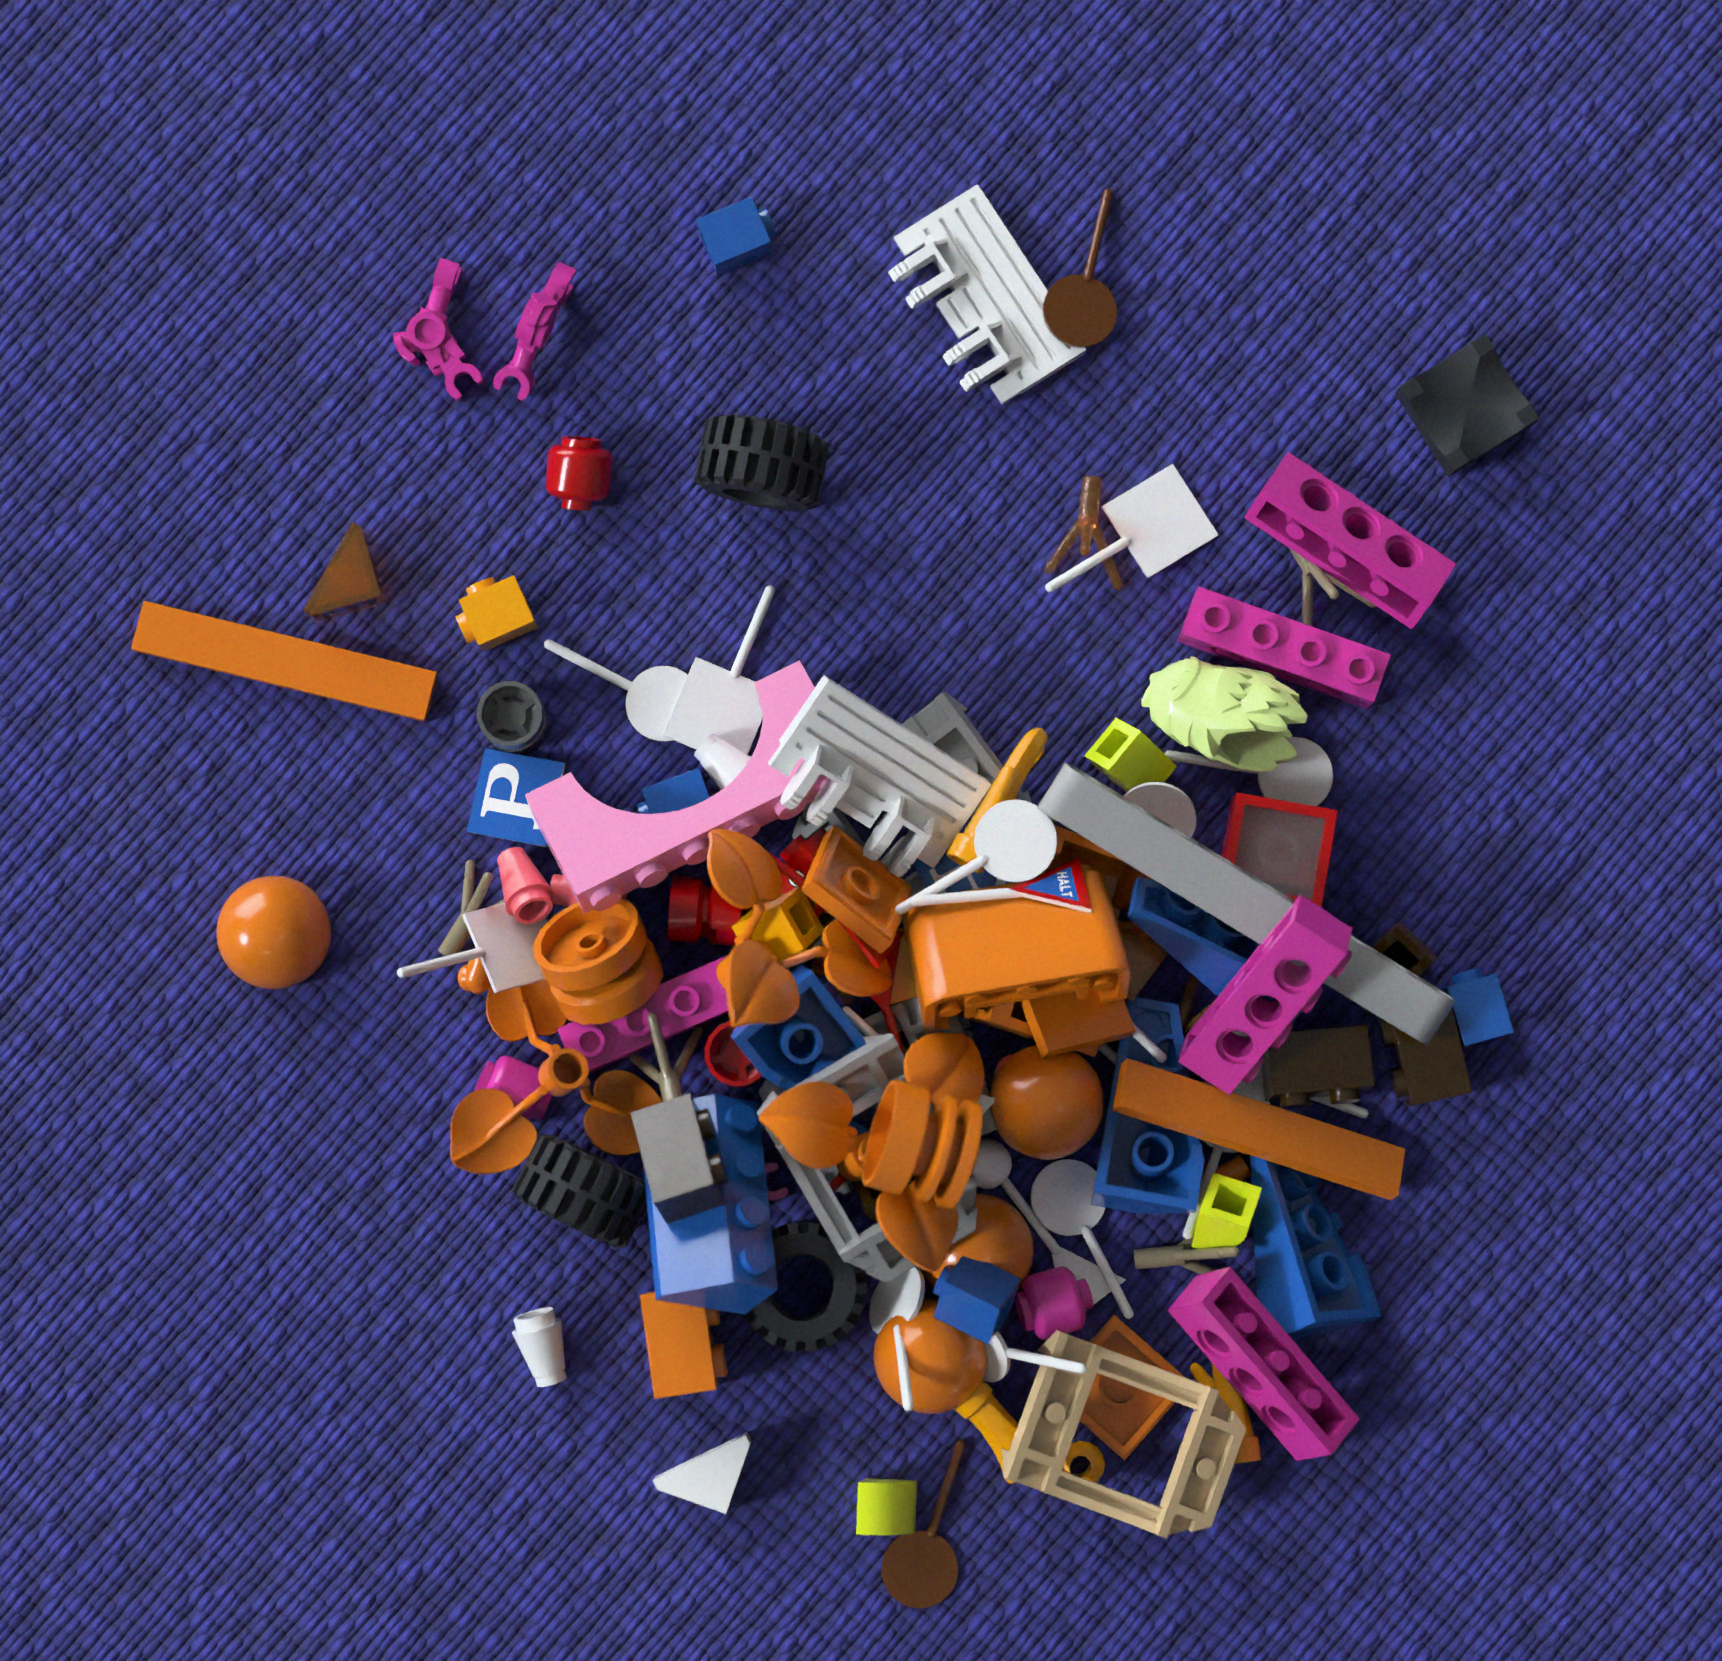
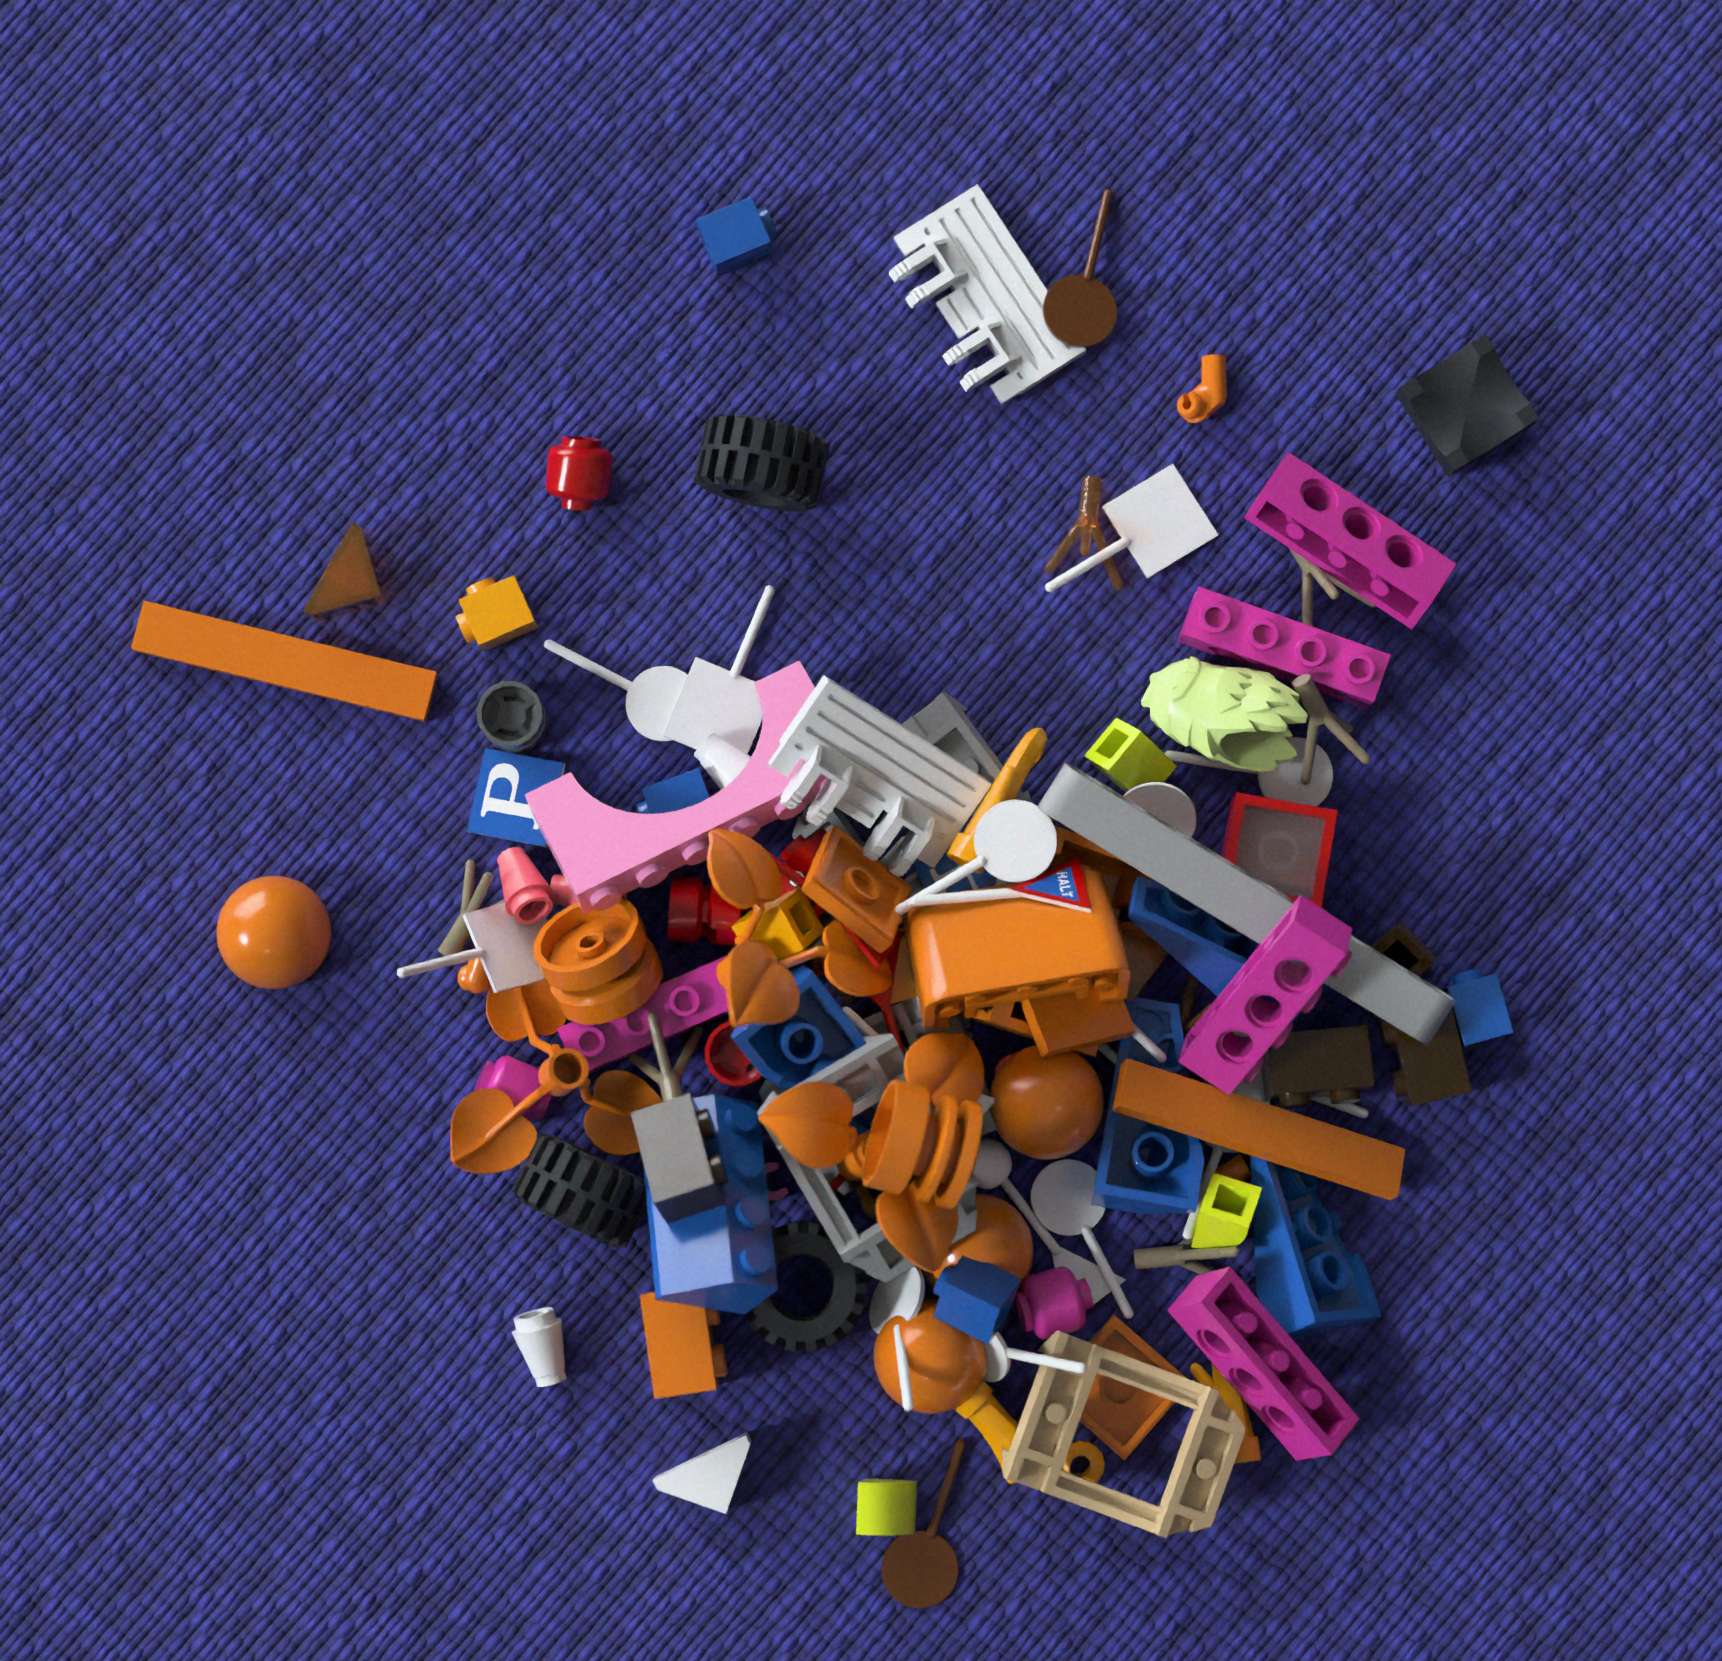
dark pink piece [393,258,484,402] -> none
dark pink piece [493,262,577,401] -> none
none -> orange arm [1177,355,1227,423]
none -> dark tan plant [1292,674,1371,785]

